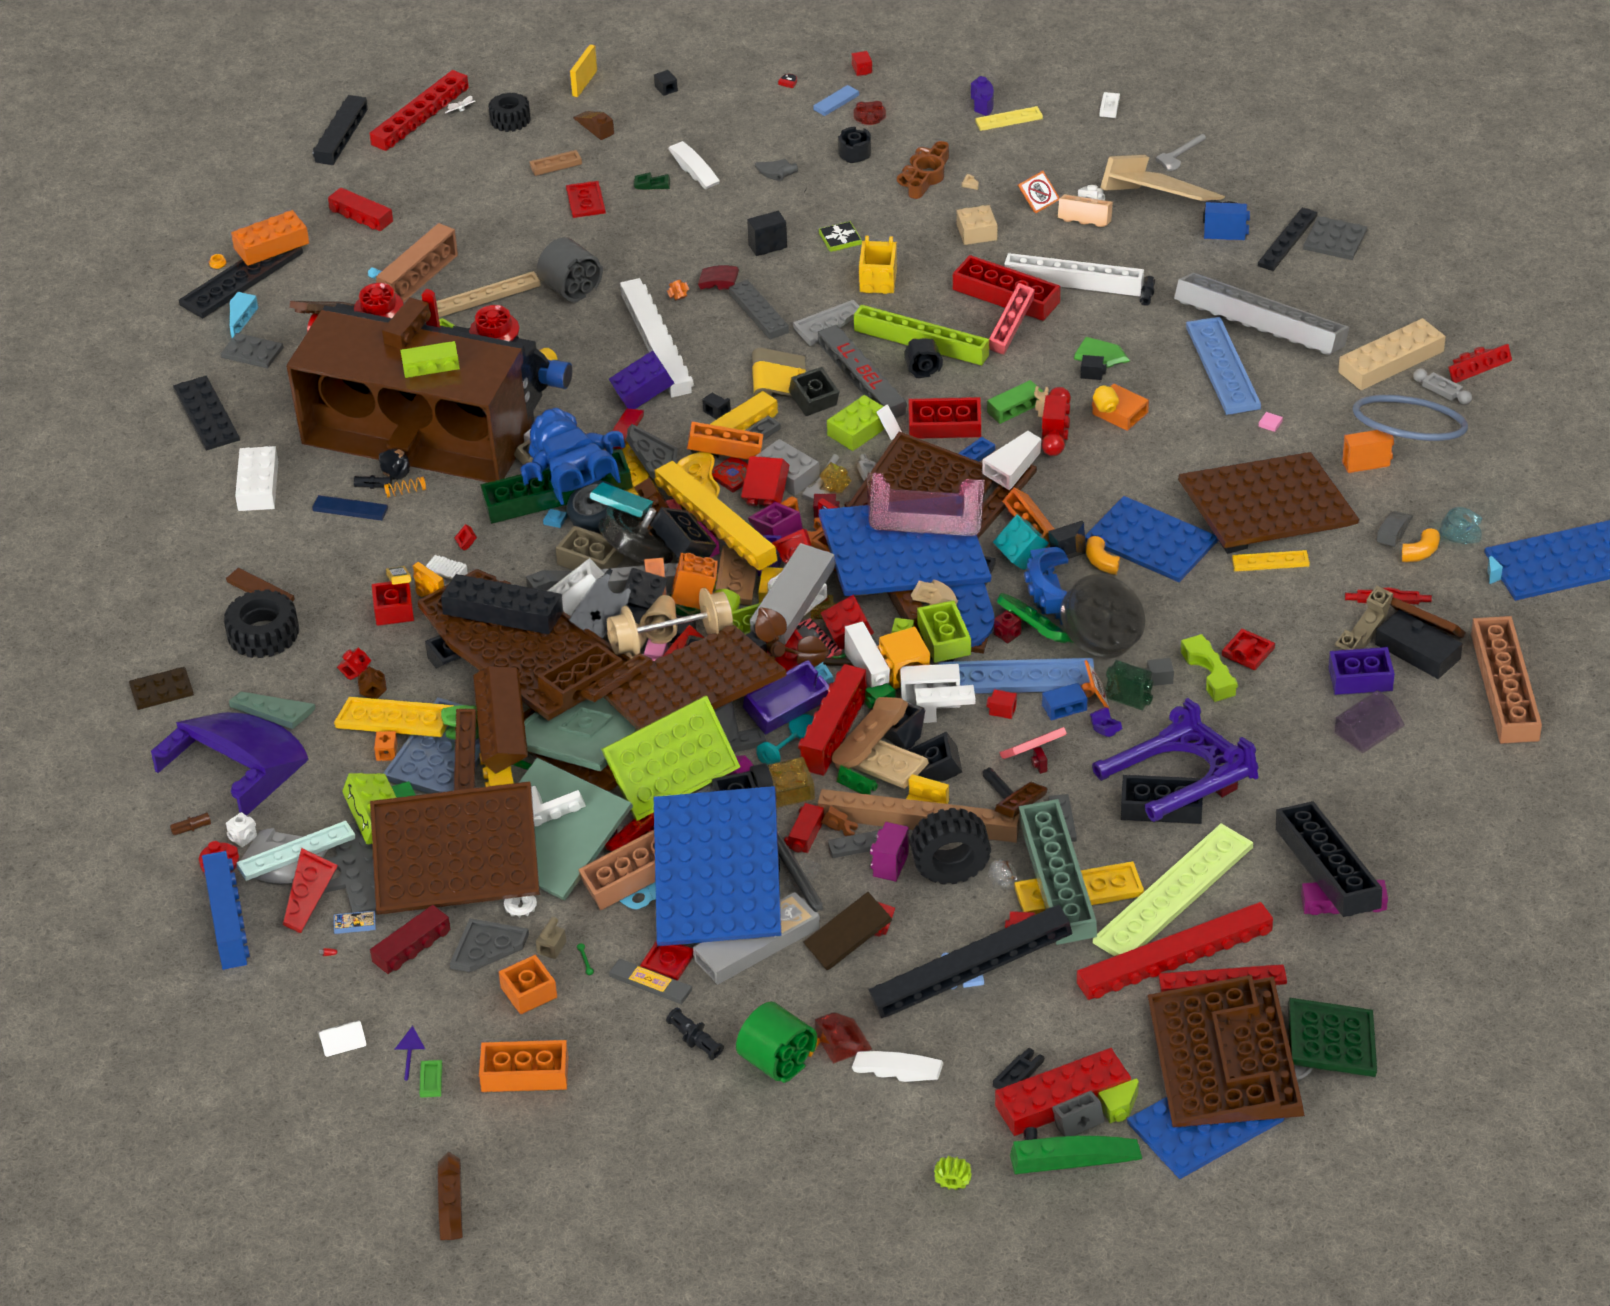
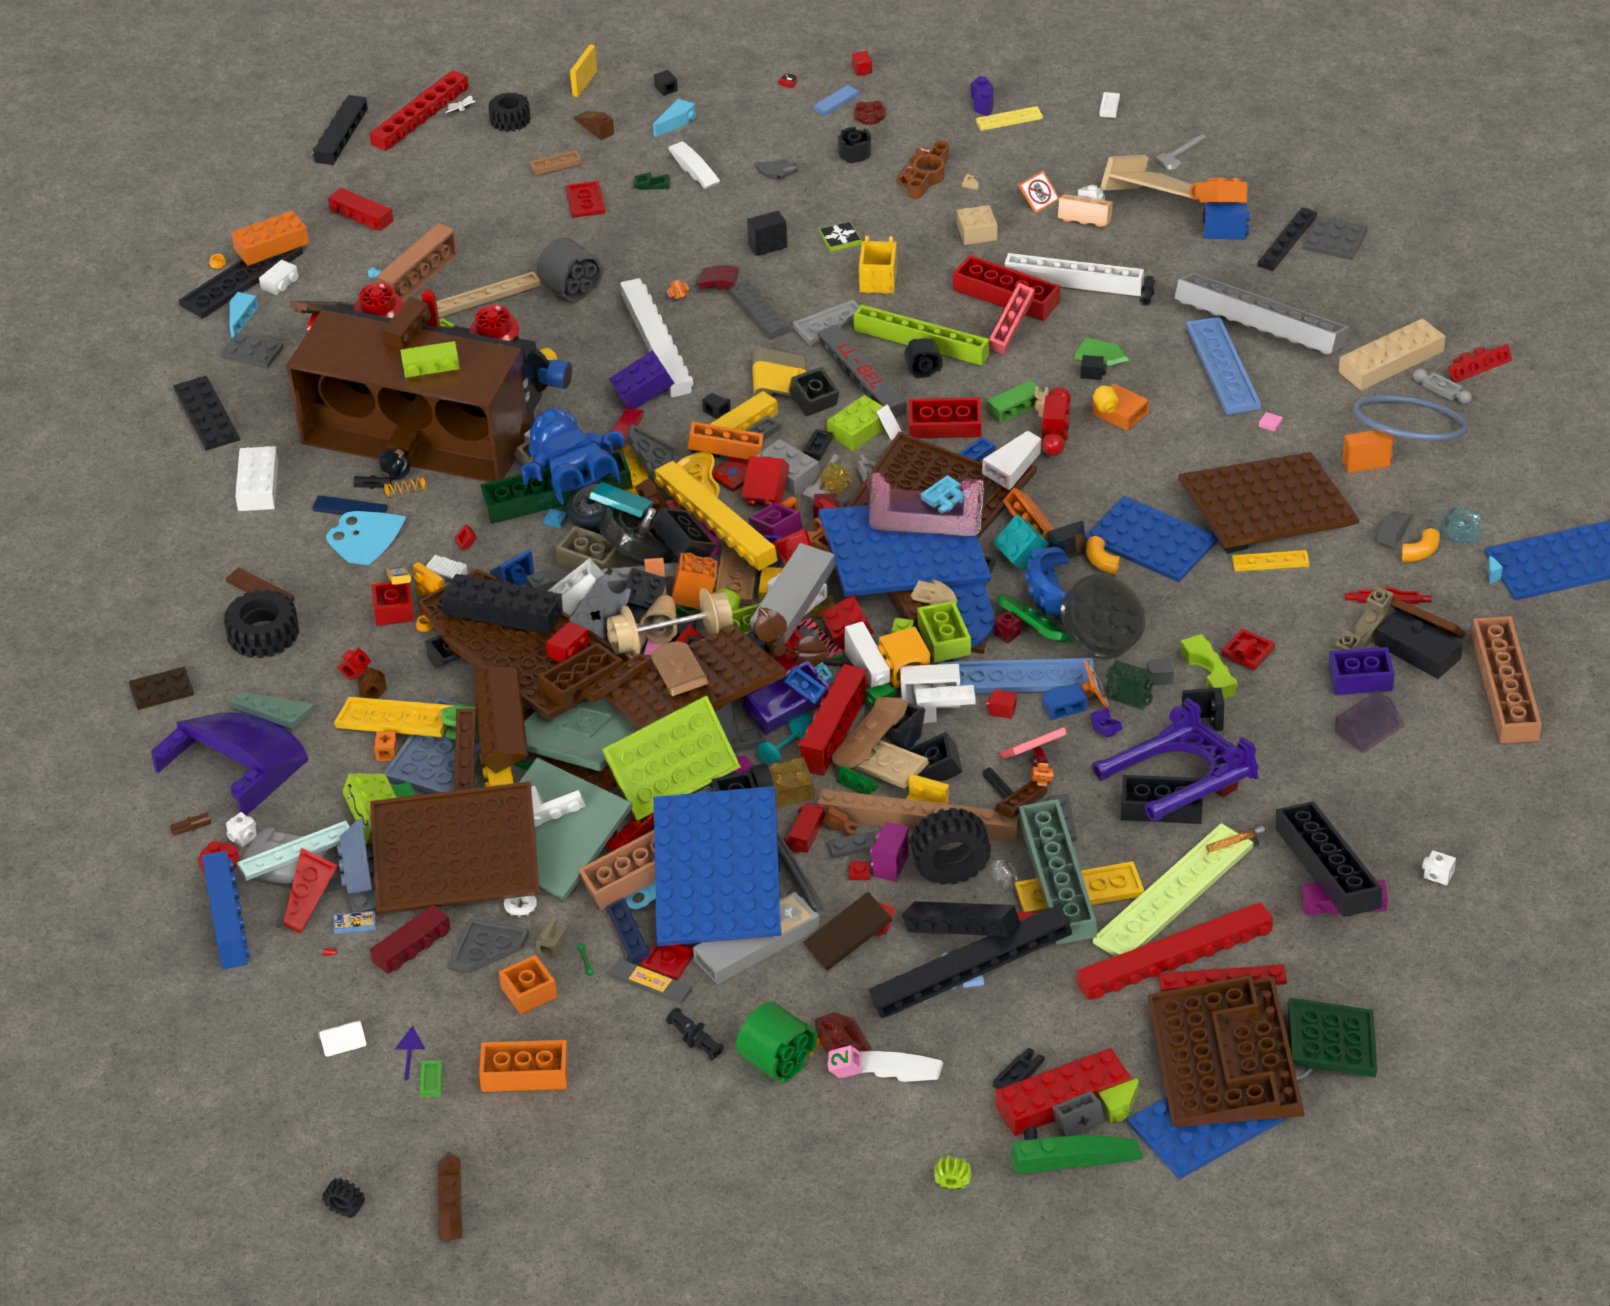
none -> white brick [259,260,298,295]
none -> black tyre [322,1178,365,1218]
none -> medium azure piece [326,511,406,565]
none -> sand blue slope [337,819,372,894]
none -> light orange plate [416,615,434,632]
none -> blue slope [490,549,534,586]
none -> red brick [546,622,589,662]
none -> dark blue tile [606,897,651,964]
none -> medium nougat piece [651,642,709,696]
none -> medium azure slope [653,99,696,137]
none -> blue slope [784,666,828,704]
none -> black plate [803,429,833,460]
none -> bright pink brick [827,1046,862,1078]
none -> red plate [849,861,870,880]
none -> black brick [902,901,1021,937]
none -> medium azure plate [921,475,970,514]
none -> orange gear [1030,762,1053,787]
none -> black bracket [1181,687,1225,731]
none -> orange brick [1190,178,1247,203]
none -> clear orange piece [1206,824,1269,853]
none -> white brick [1422,851,1456,885]

